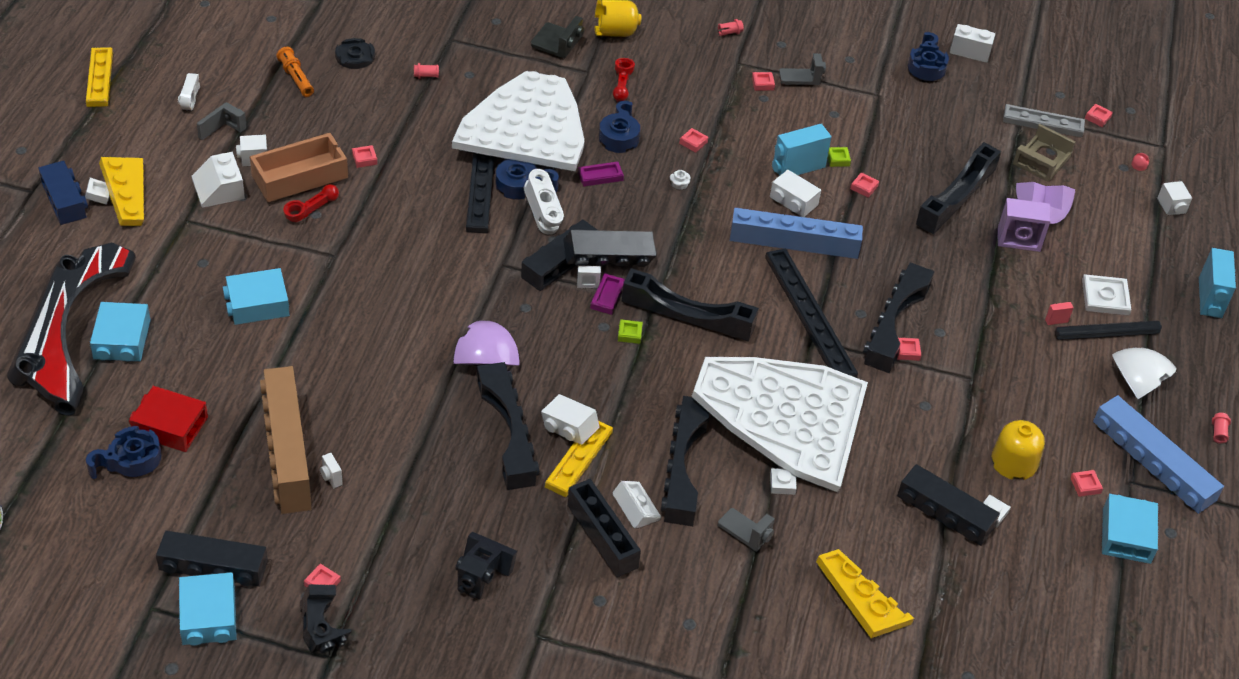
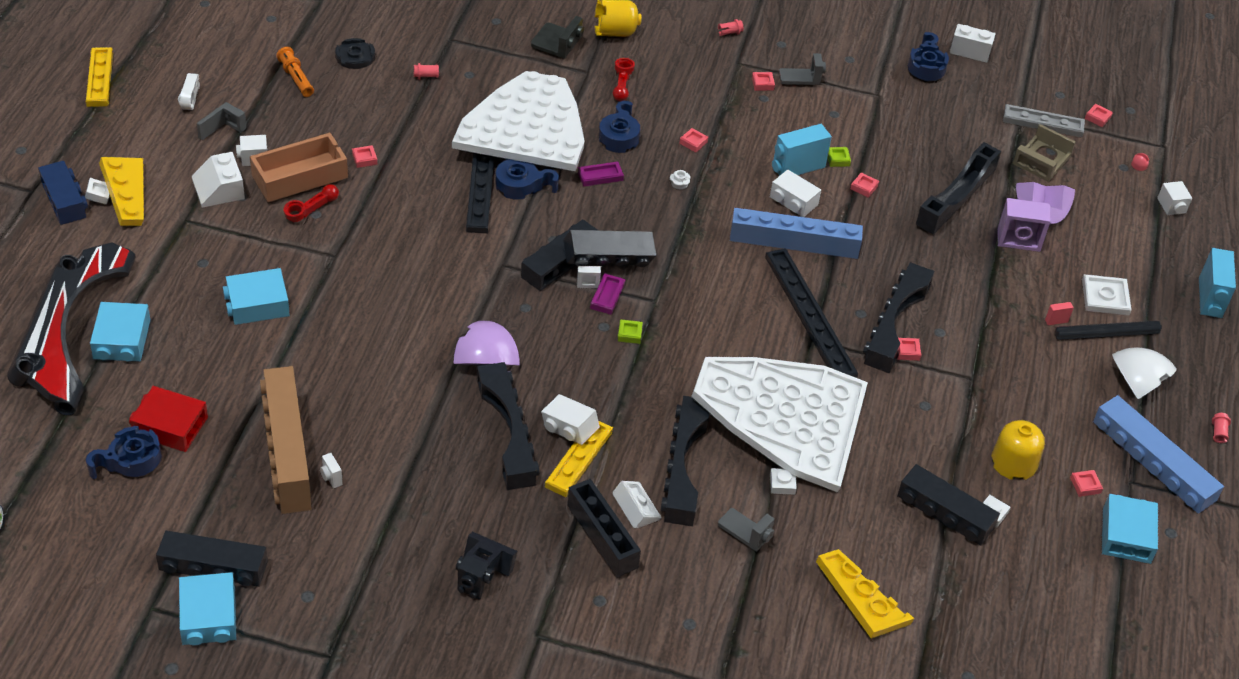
black tile [300,584,352,653] -> none
coral tile [304,564,341,587] -> none
white piece [524,169,564,235] -> none
black arch [621,268,759,341] -> none

